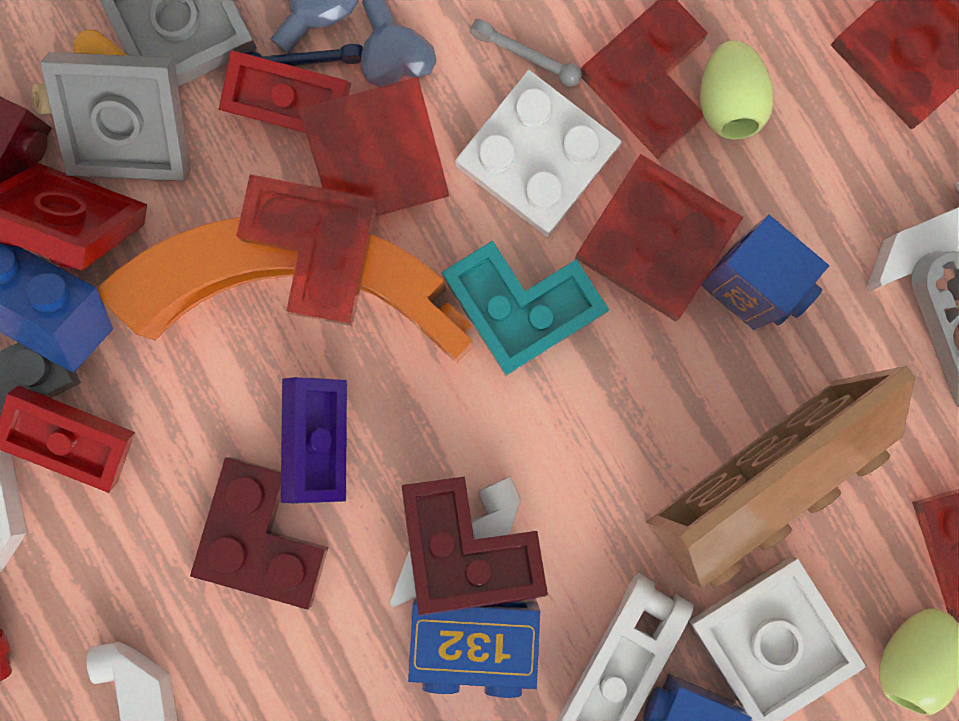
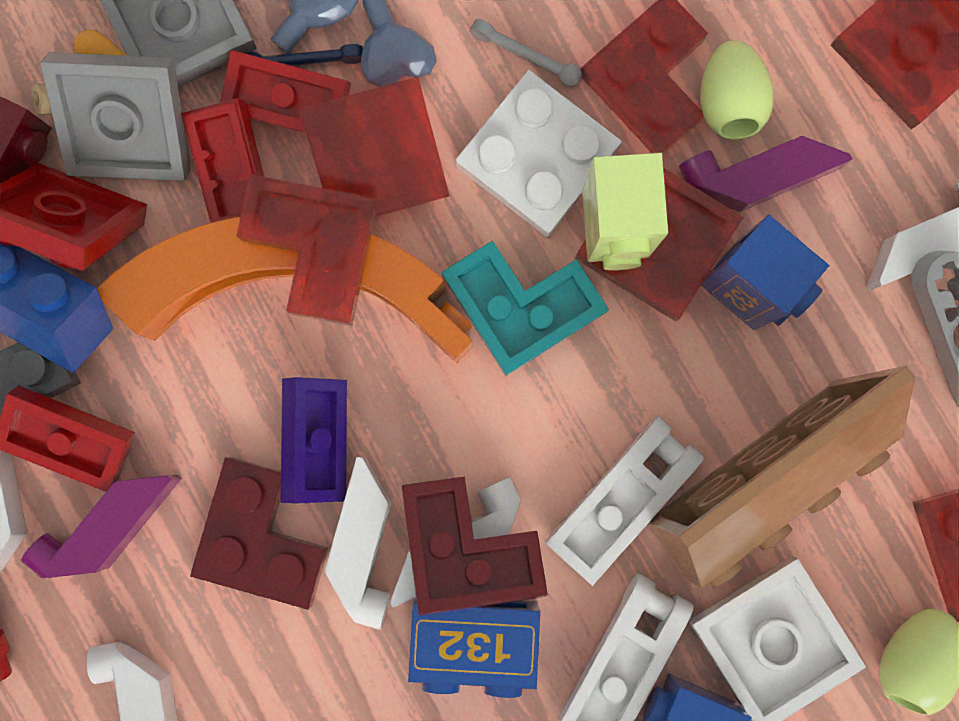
none -> magenta piece [21,475,182,578]
none -> red plate [181,98,274,223]
none -> white piece [325,457,392,630]
none -> white plate [545,416,704,586]
none -> yellowish green brick [582,153,668,270]
none -> magenta piece [679,136,852,212]

